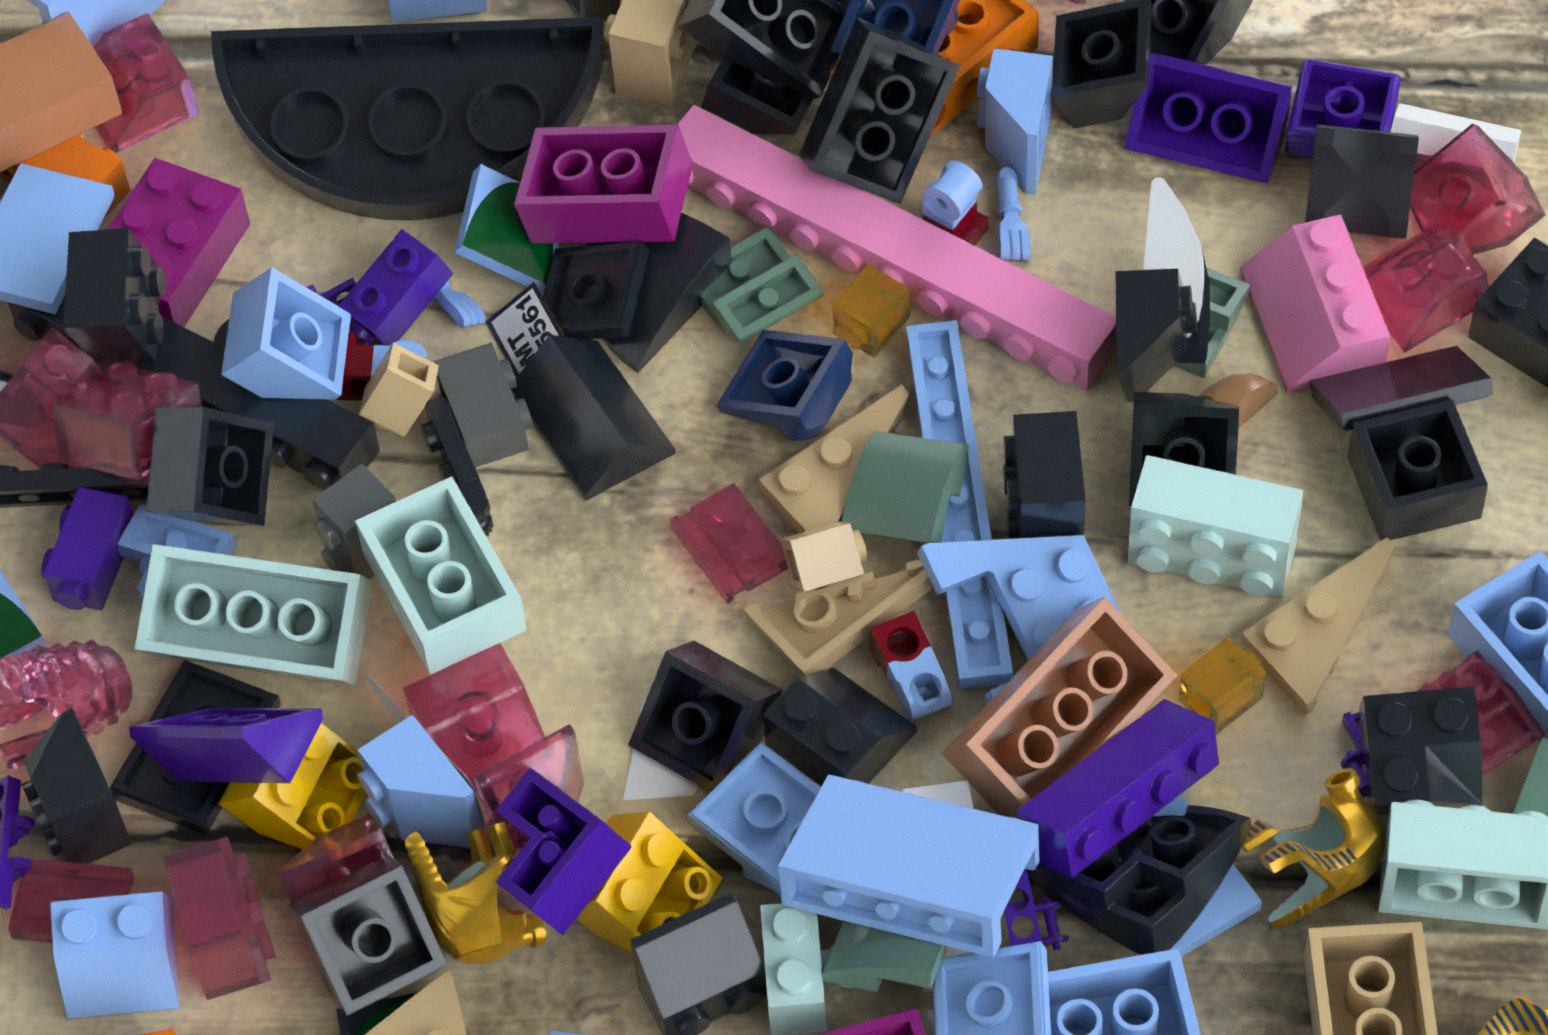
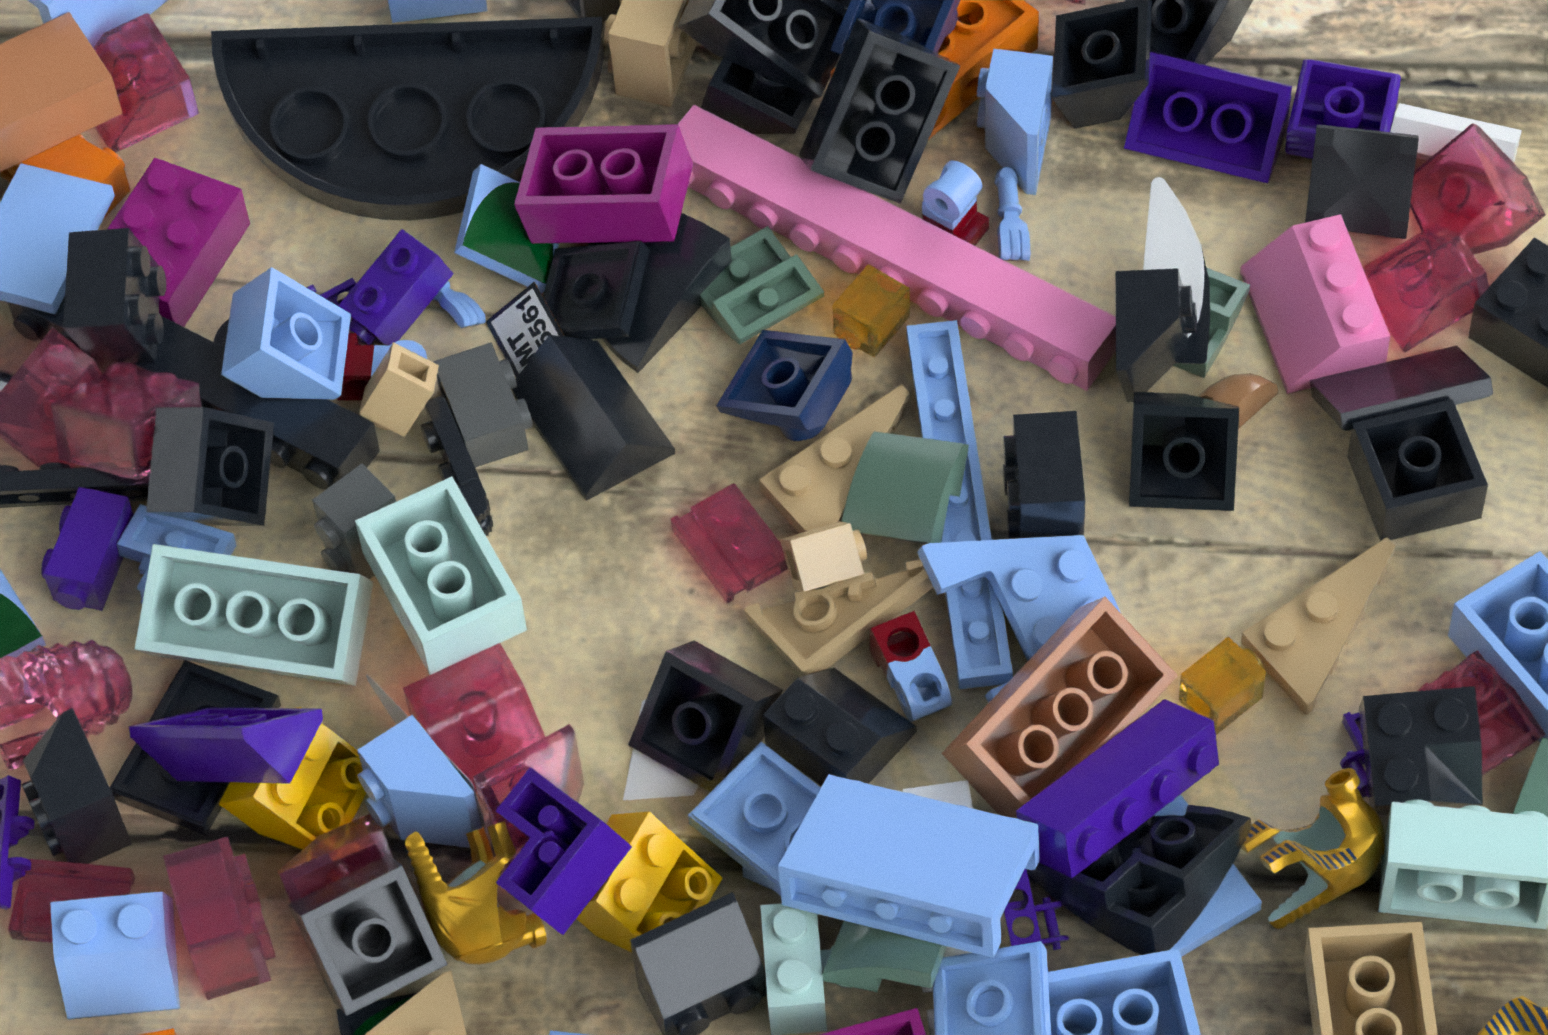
light aqua brick [1128,455,1304,598] -> none

